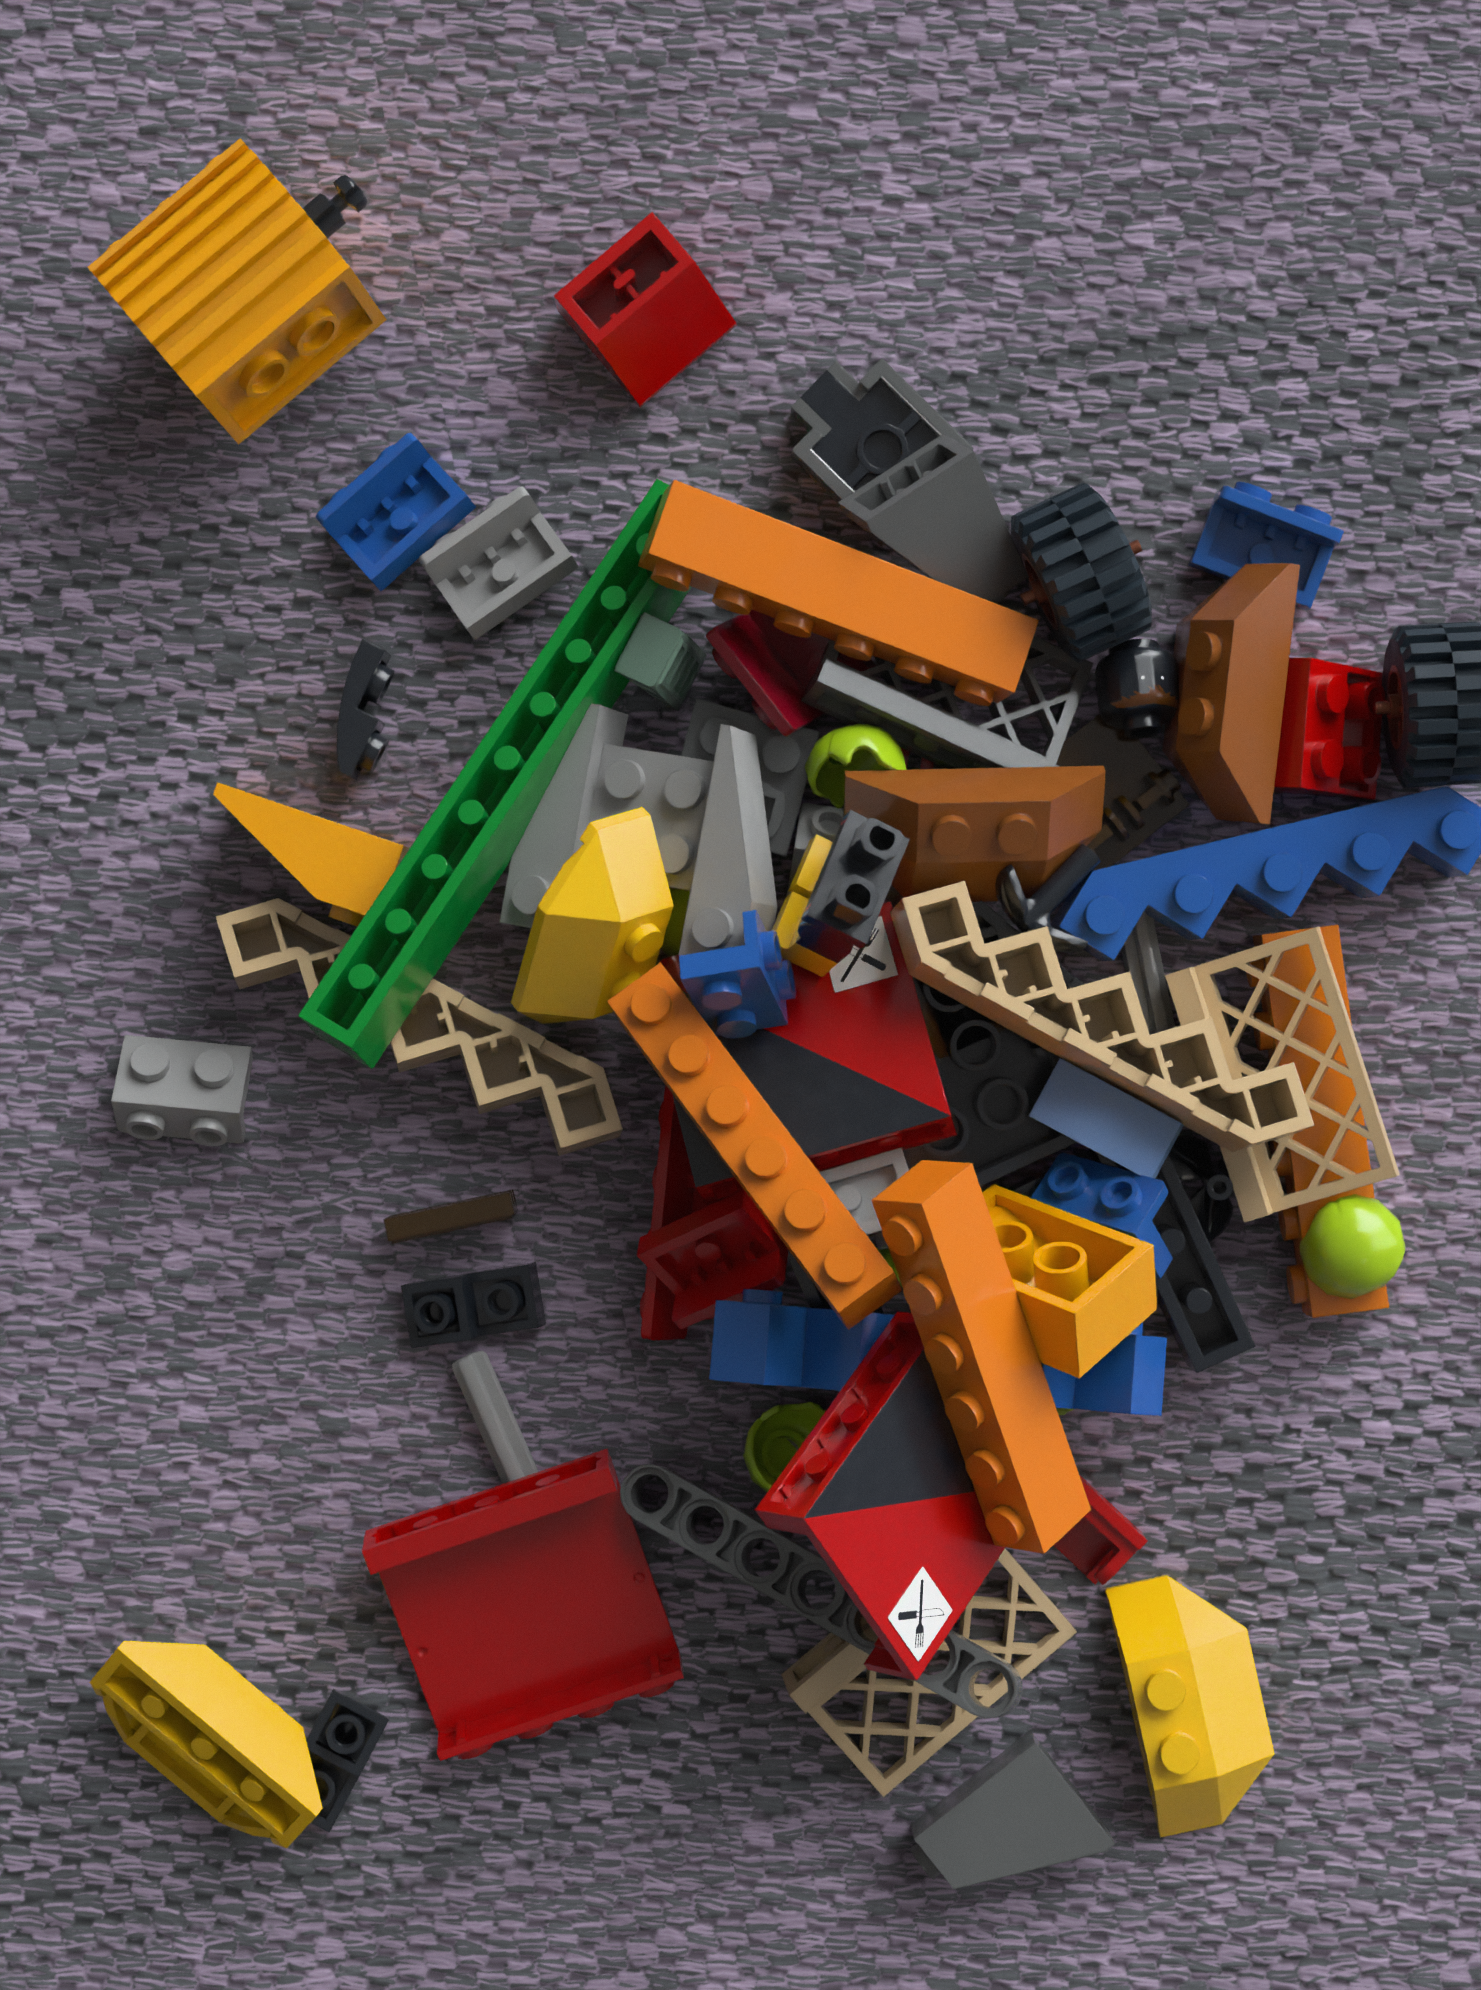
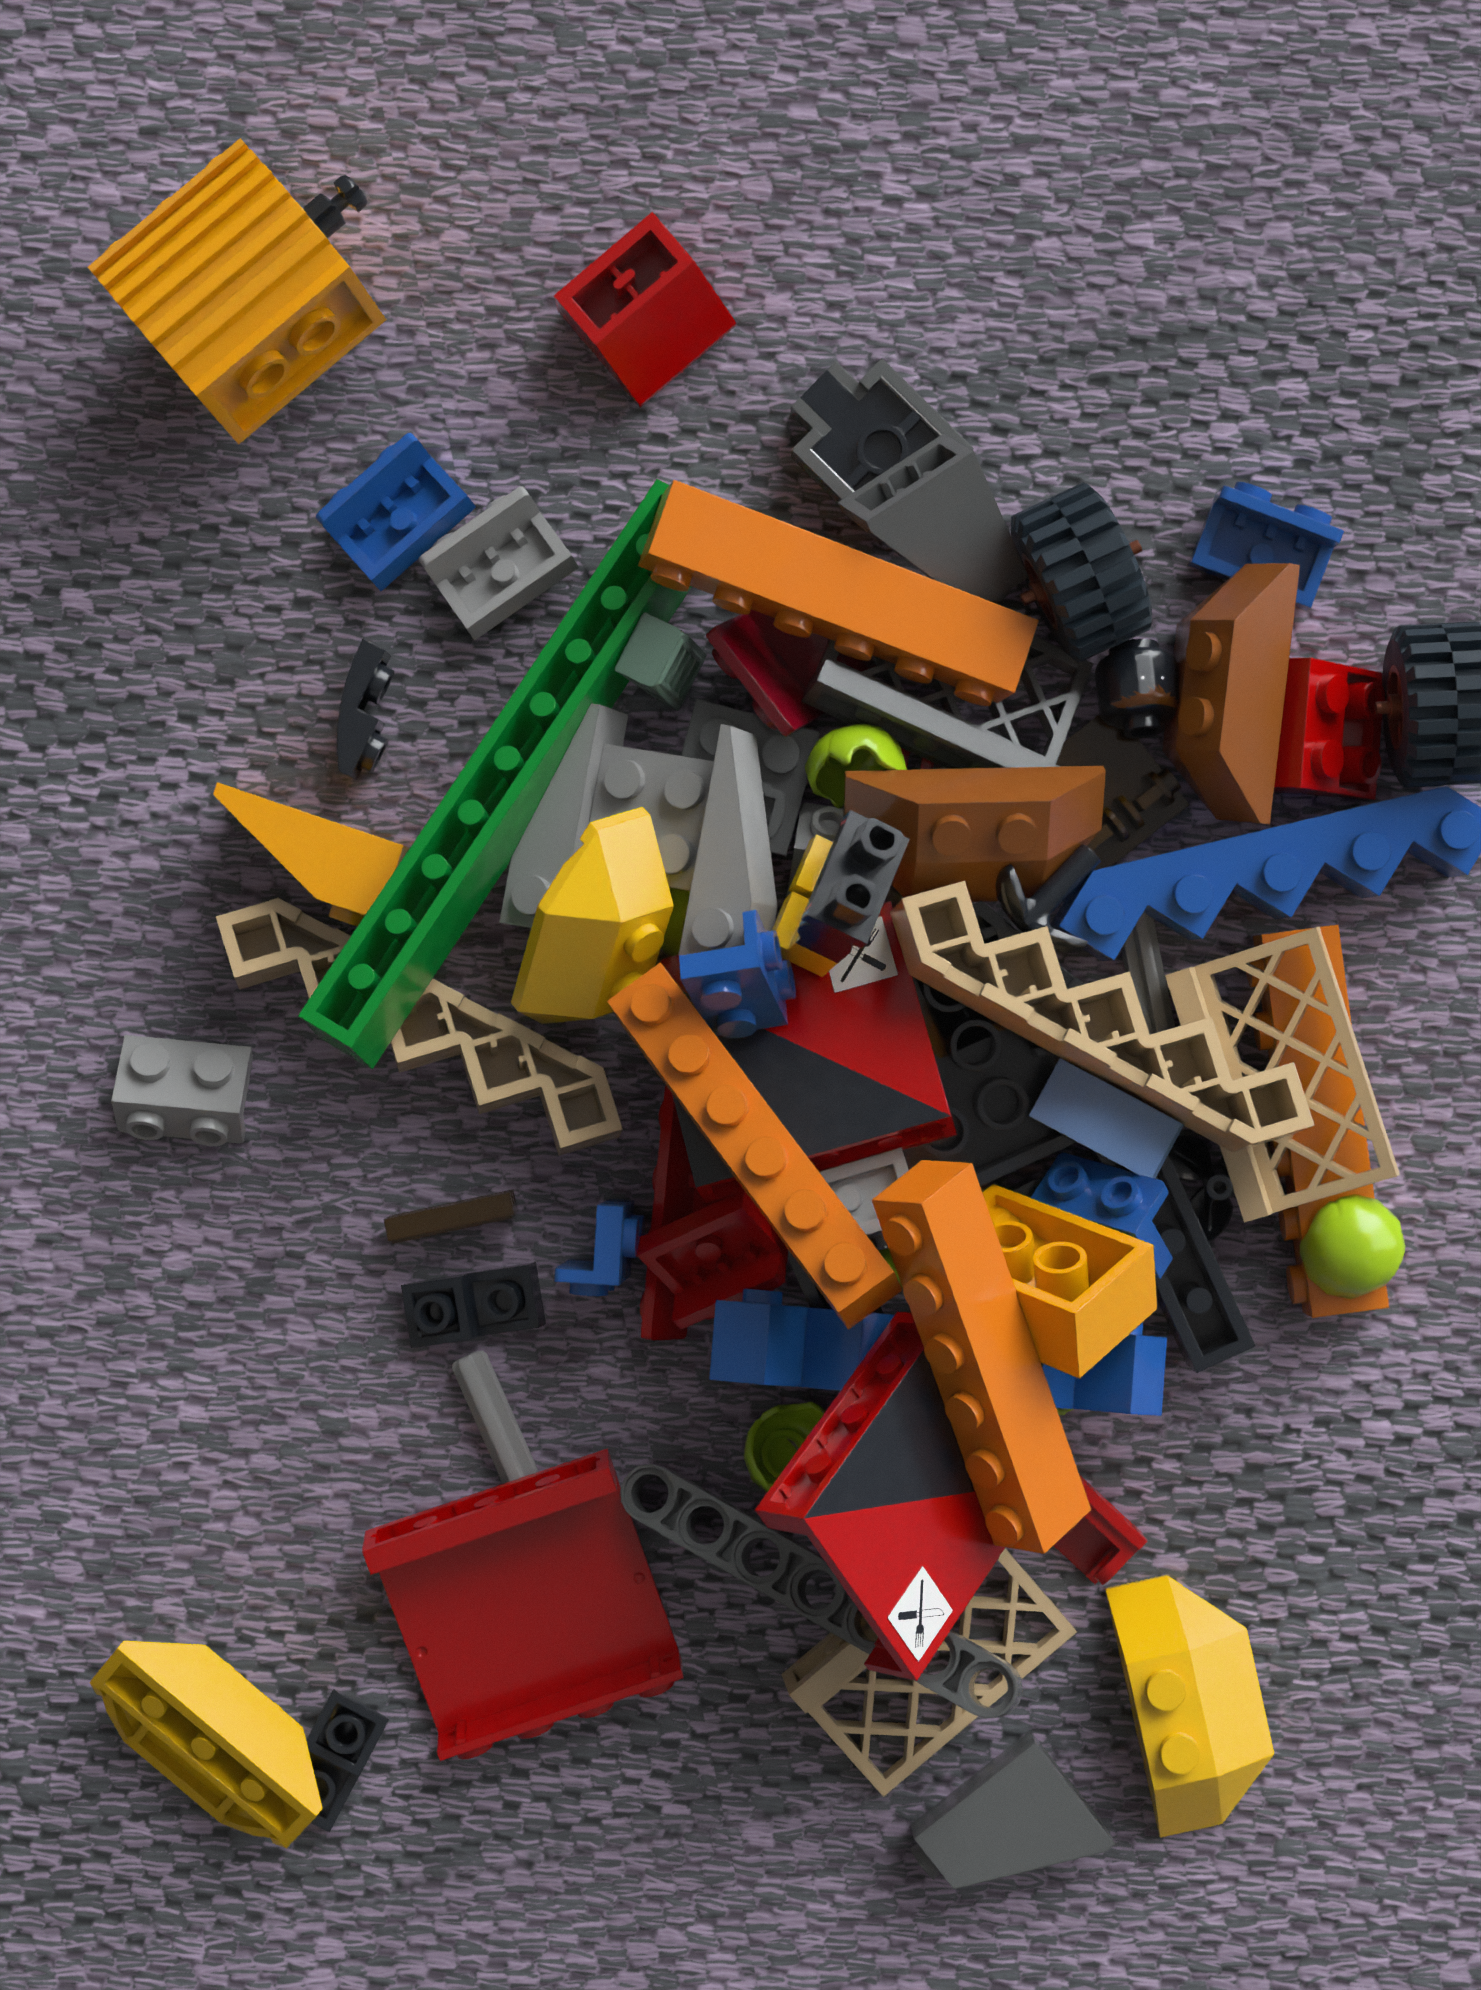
none -> blue bracket [554,1199,645,1296]

